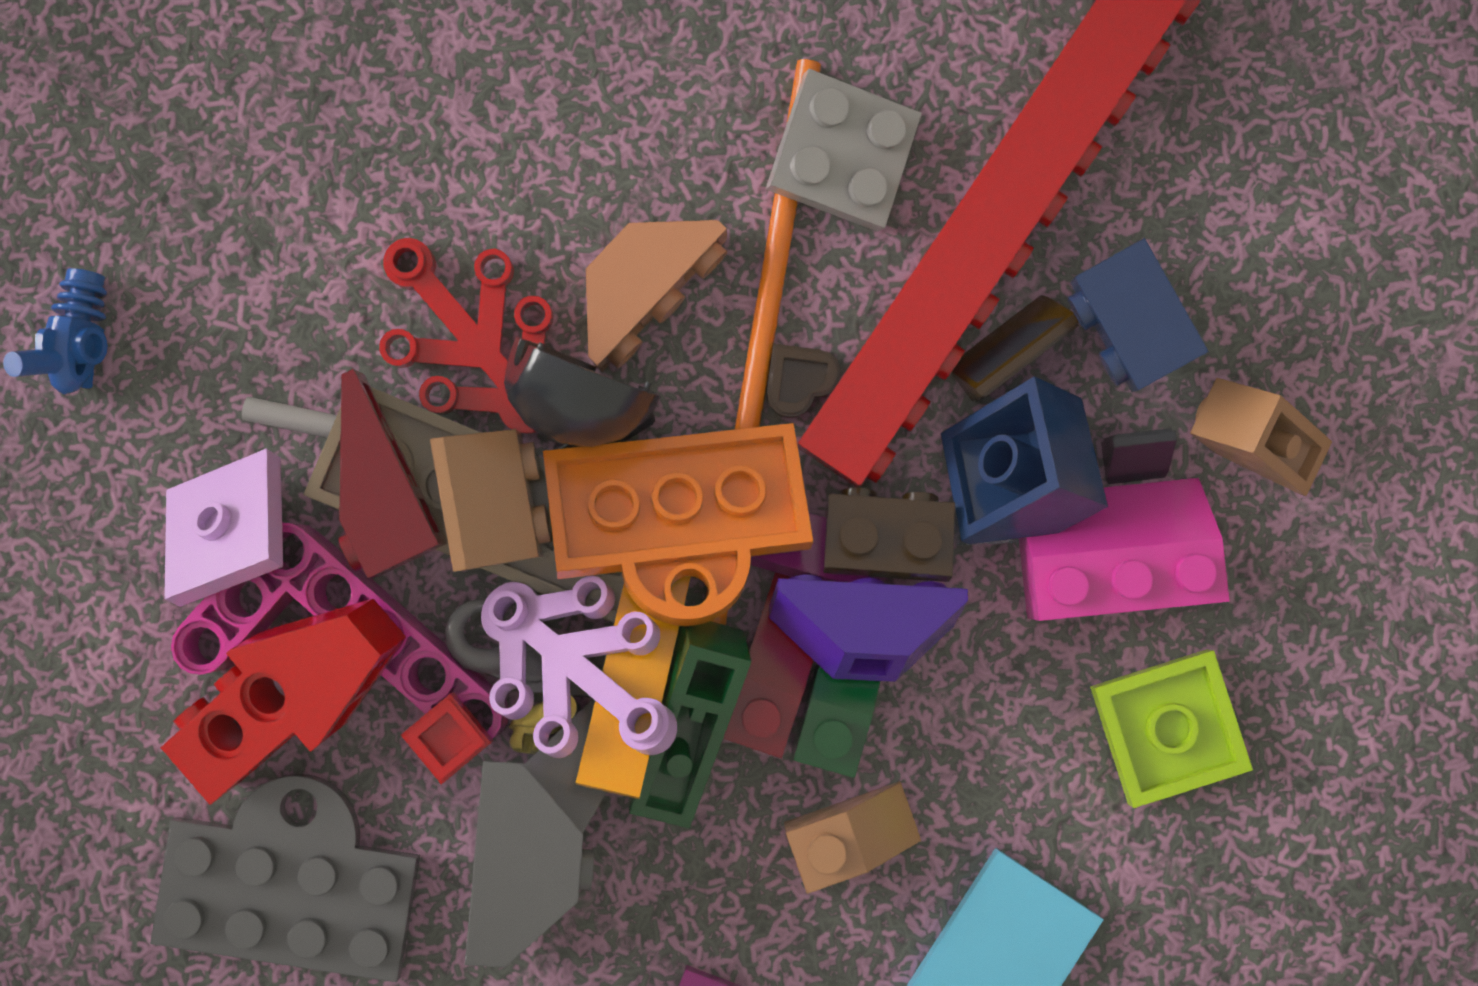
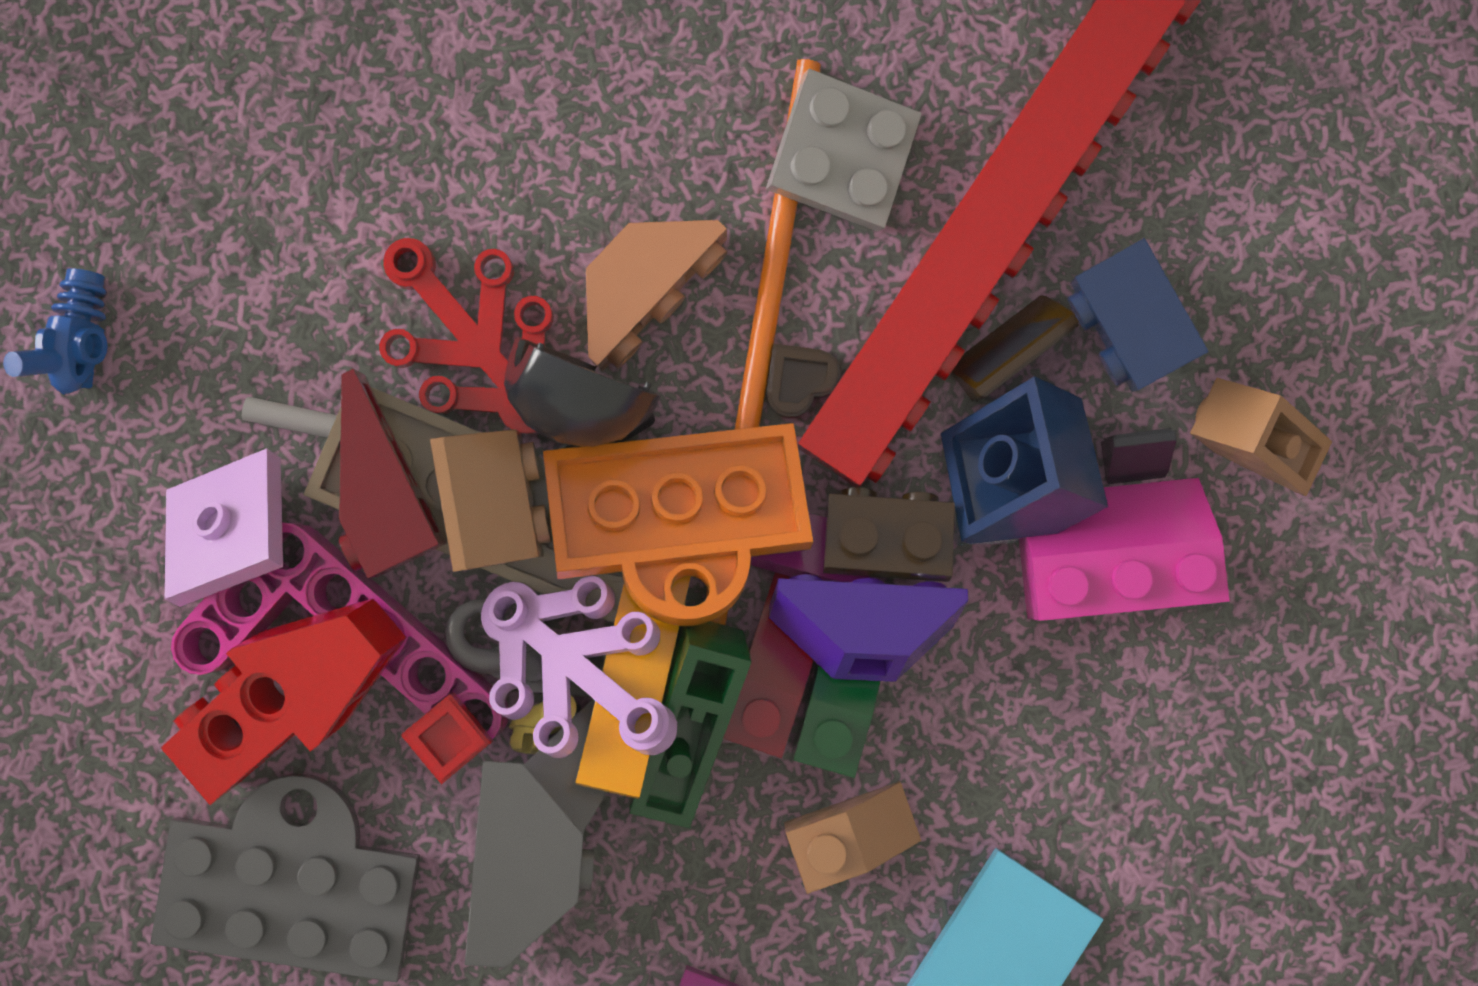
lime plate [1090,649,1253,808] -> none

